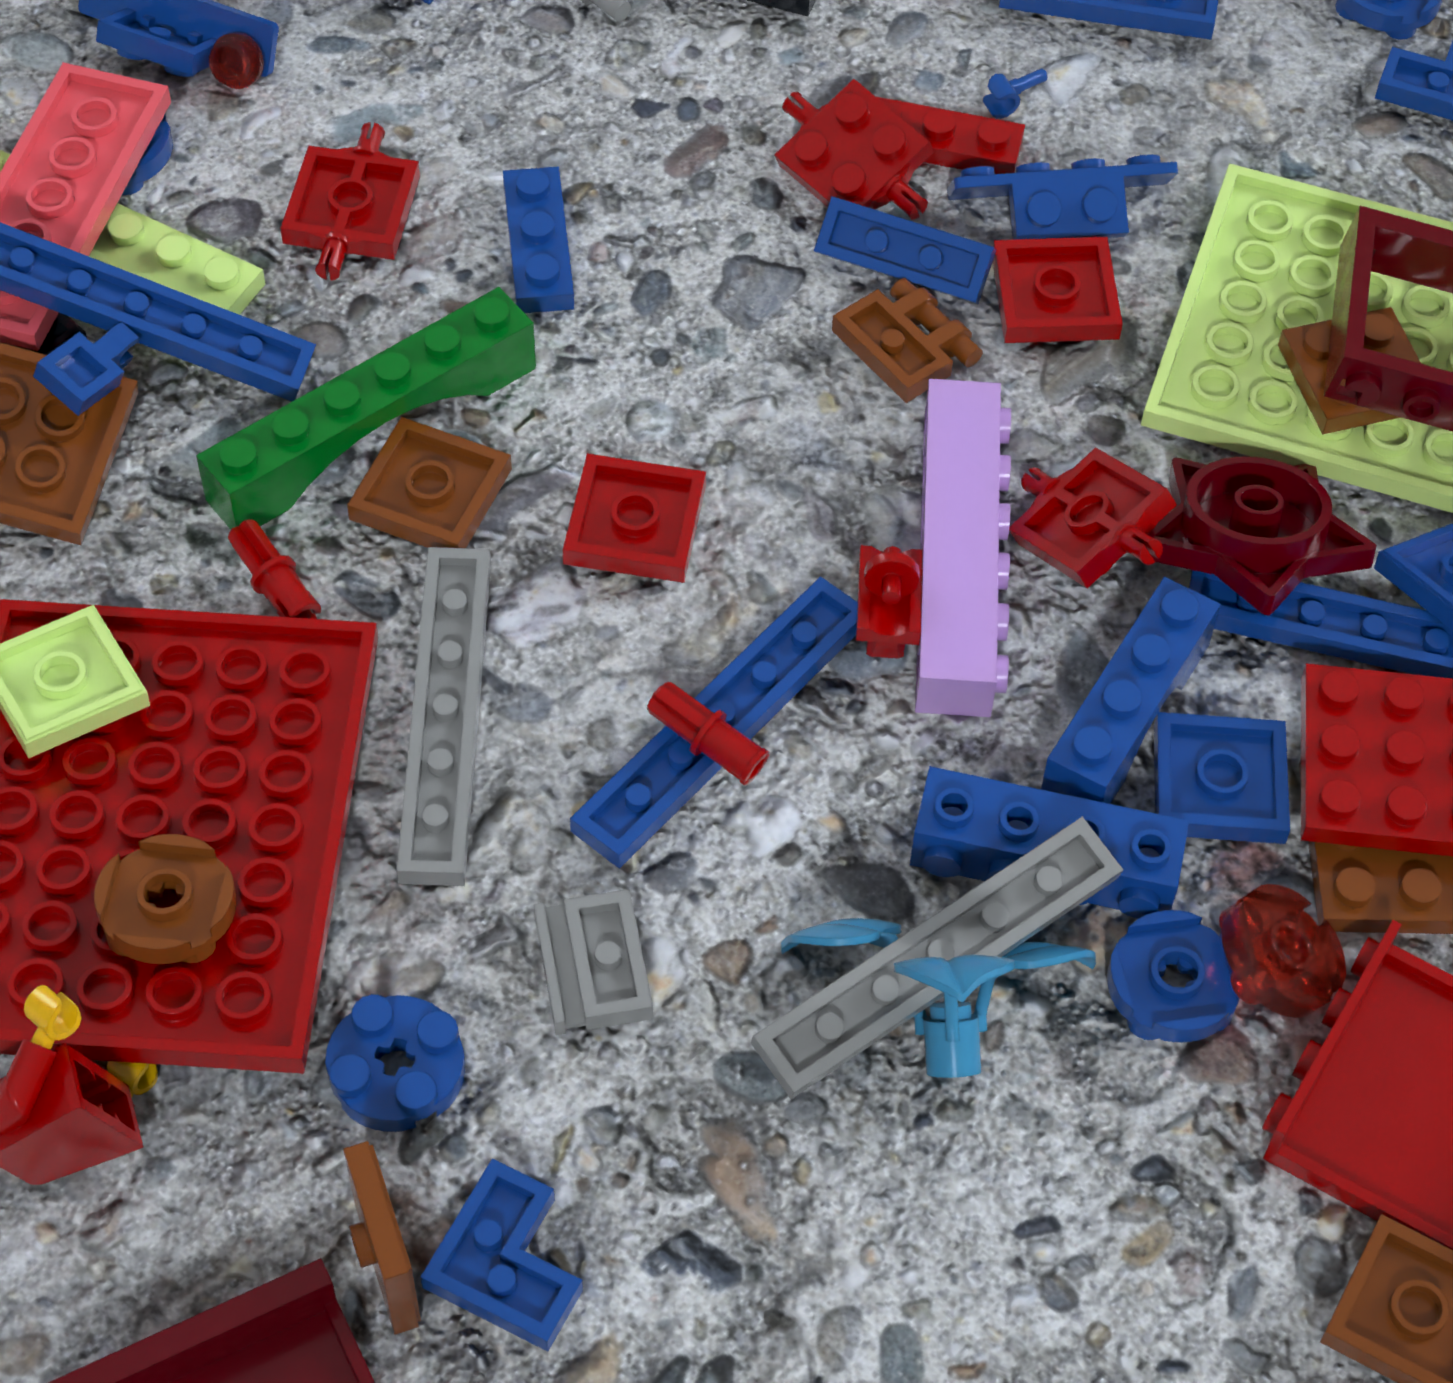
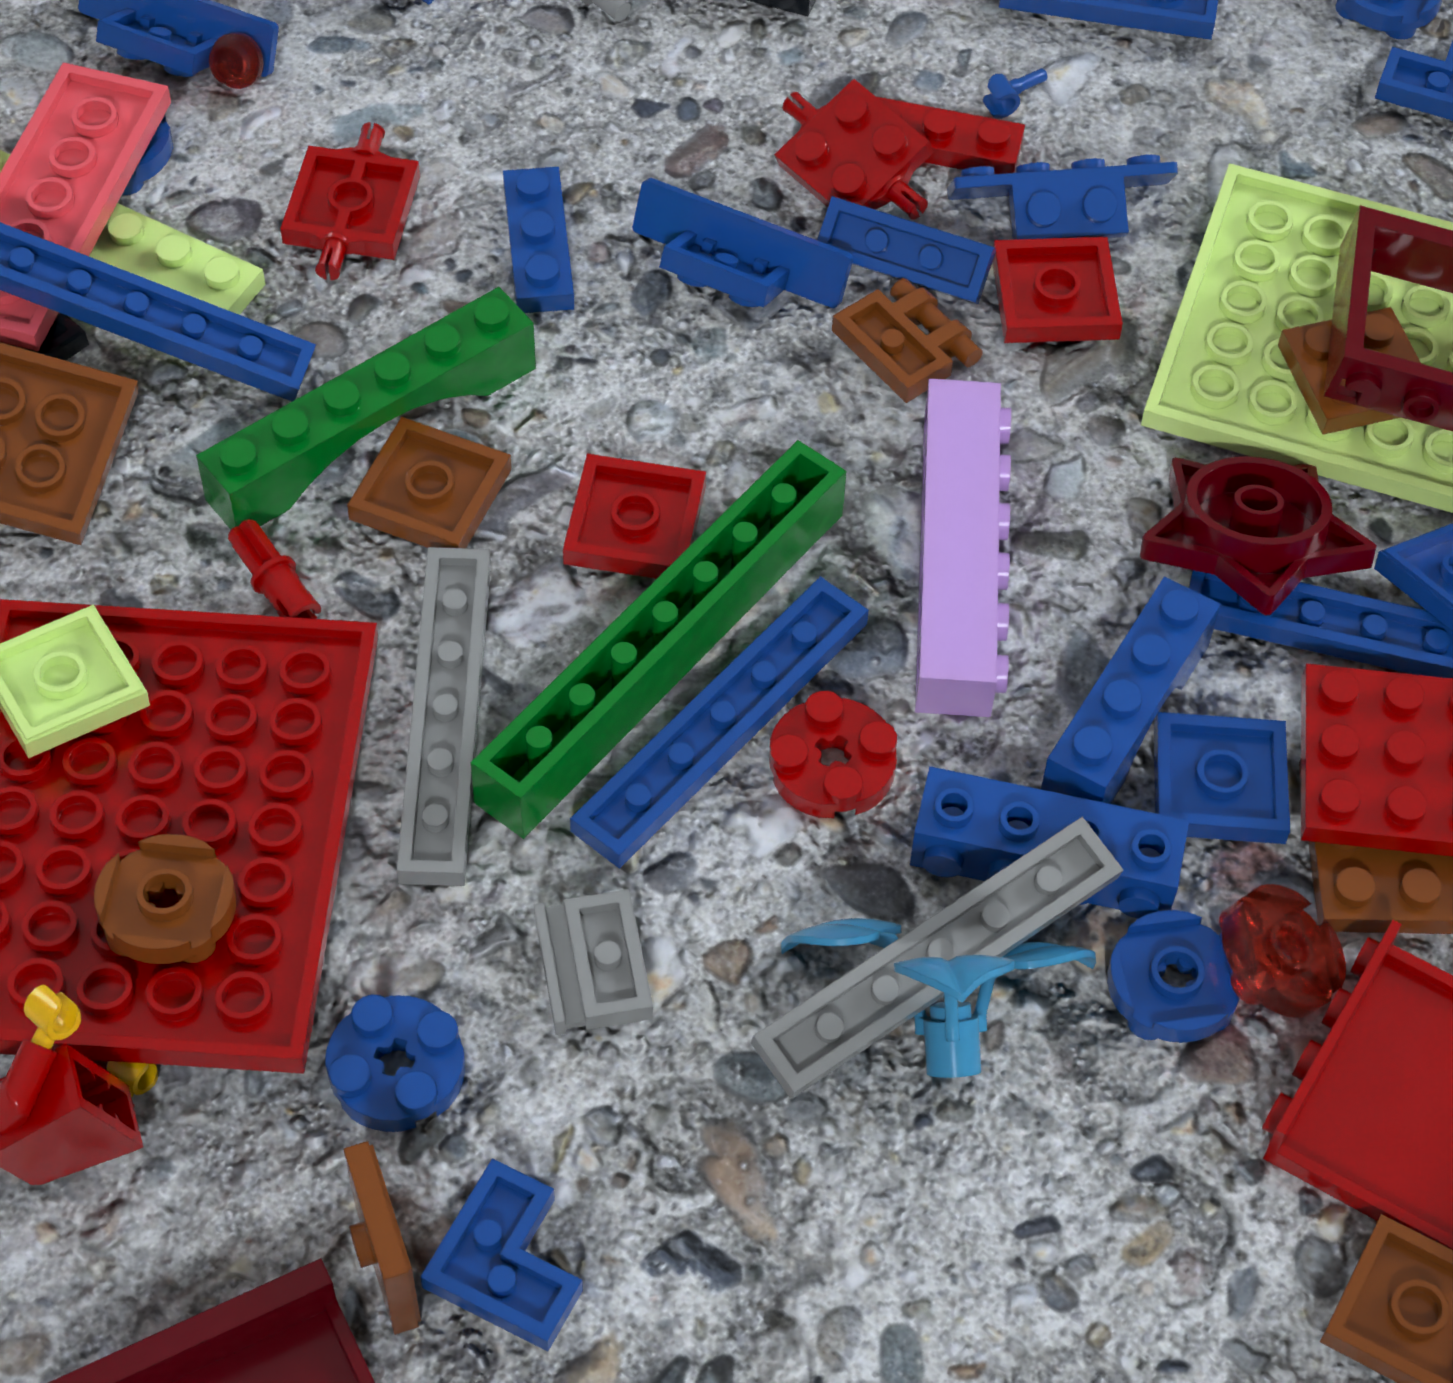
blue plate [33,322,140,416] -> none
red axle [647,682,770,786] -> none
red hips [856,545,923,659] -> none
red plate [1009,447,1177,589] -> none
none -> green brick [470,440,847,839]
none -> blue bracket [632,178,853,308]
none -> red plate [769,691,897,818]

